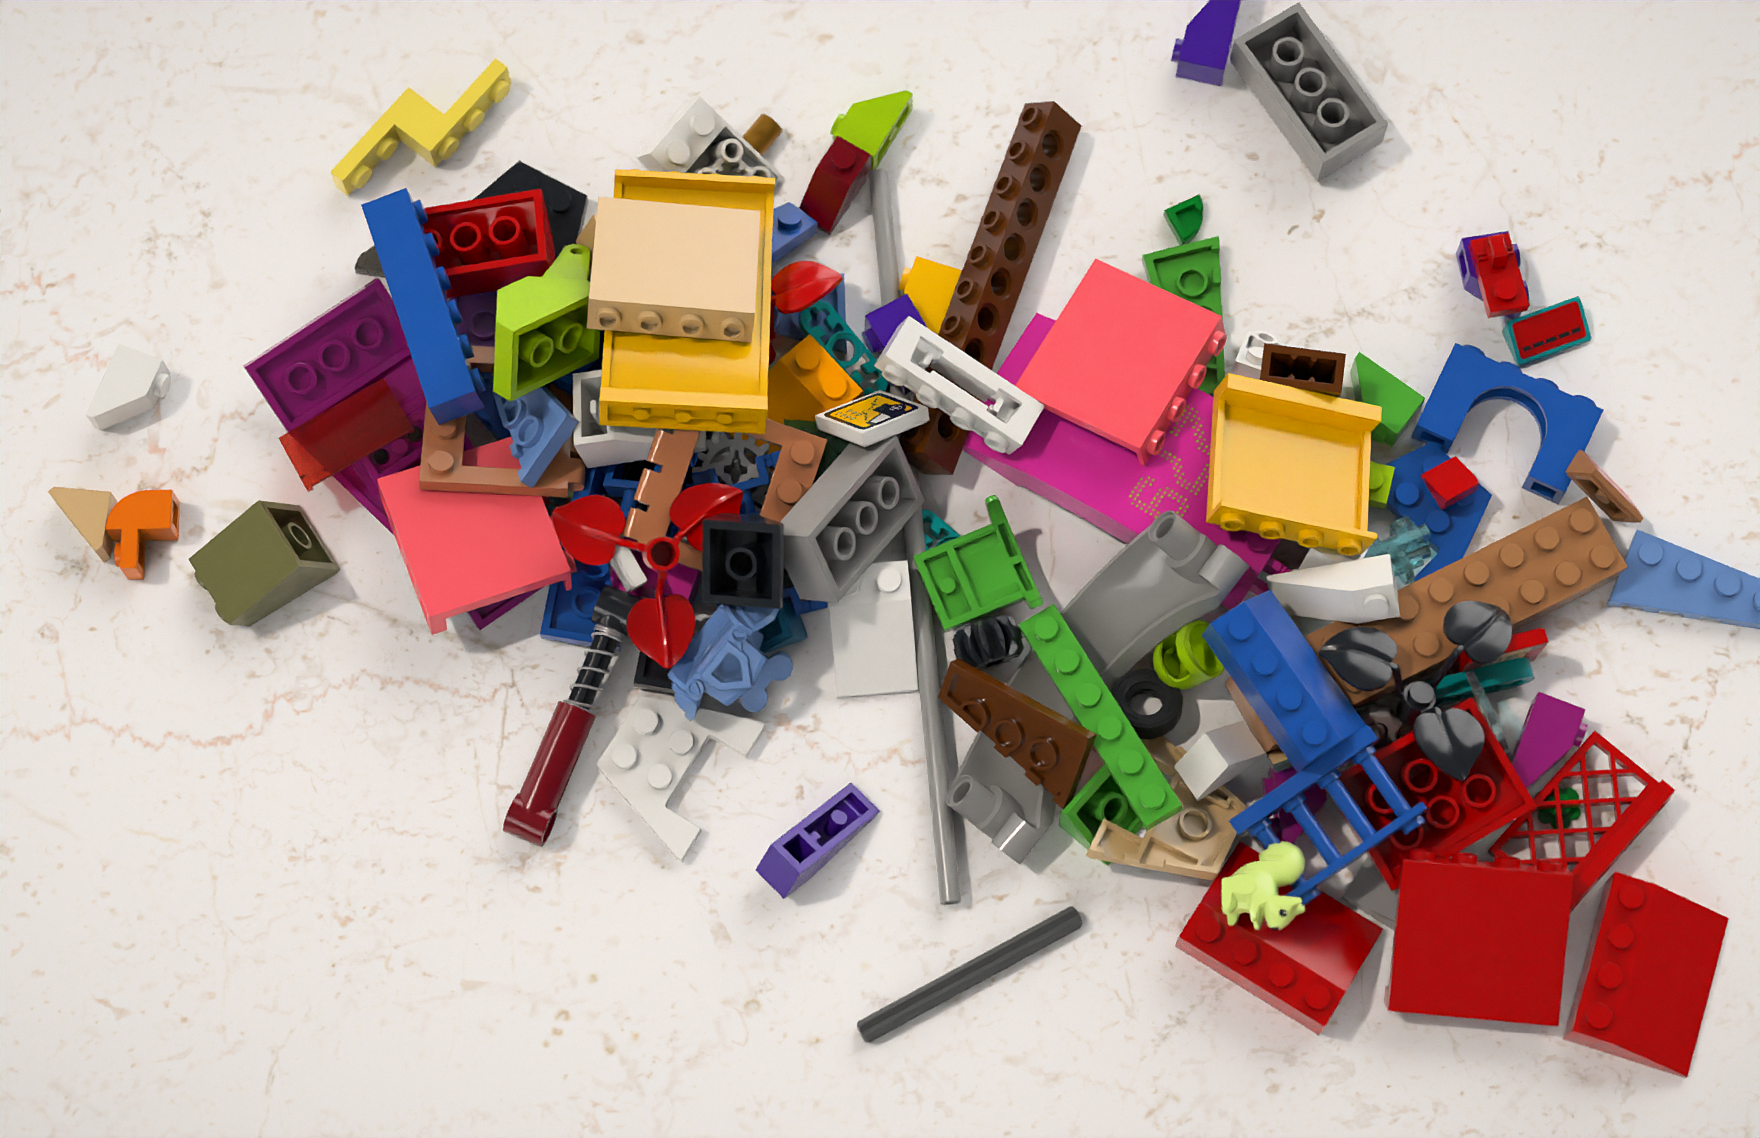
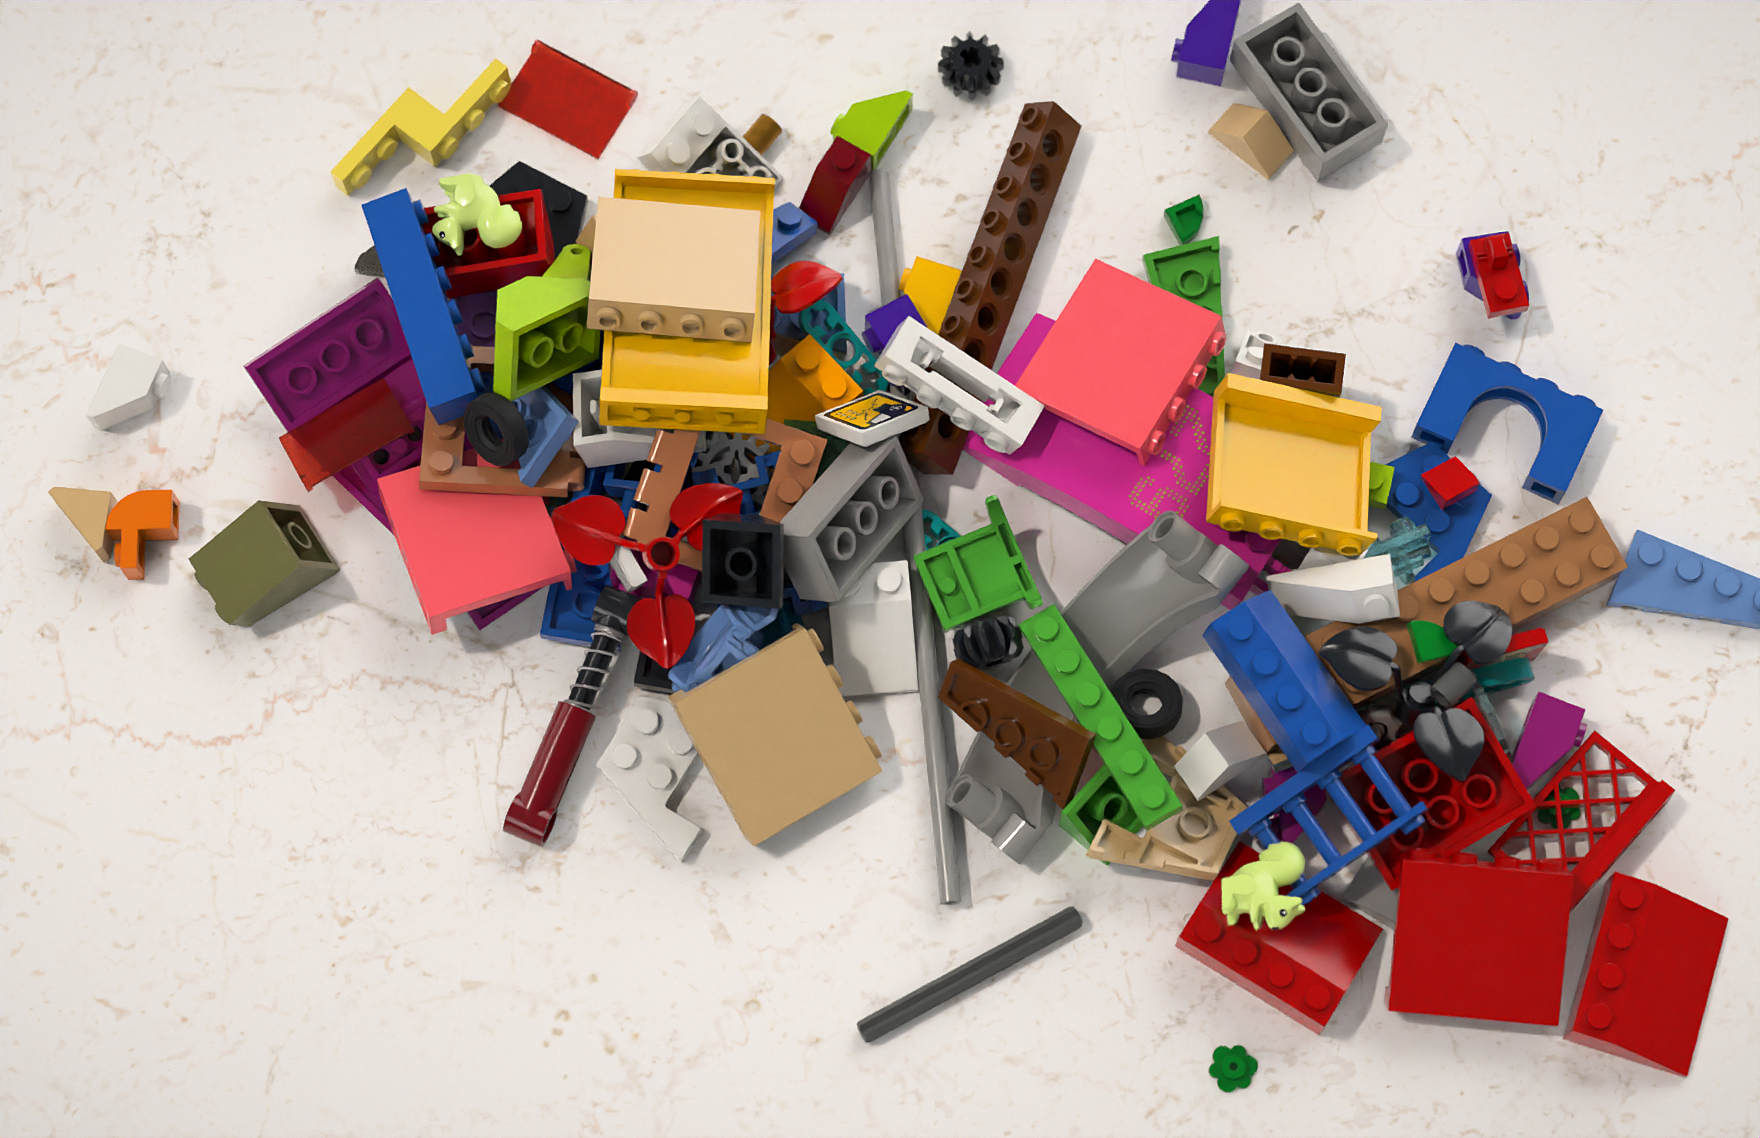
dark purple slope [755,783,880,899] -> none
lime helmet [1153,620,1225,690] -> none
bright green slope [1350,352,1425,447] -> none
red slope [1502,296,1592,367] -> none
medium nougat slope [1565,450,1644,523] -> none
none -> yellowish green animal [432,173,522,256]
none -> black tyre [463,393,529,466]
none -> clear red piece [498,39,638,159]
none -> tan panel [667,623,882,847]
none -> black gear [938,31,1004,101]
none -> tan slope [1208,103,1294,180]
none -> green plant [1208,1045,1258,1093]
none -> green tile [1406,620,1458,664]
none -> dark grey hinge [1429,662,1477,709]

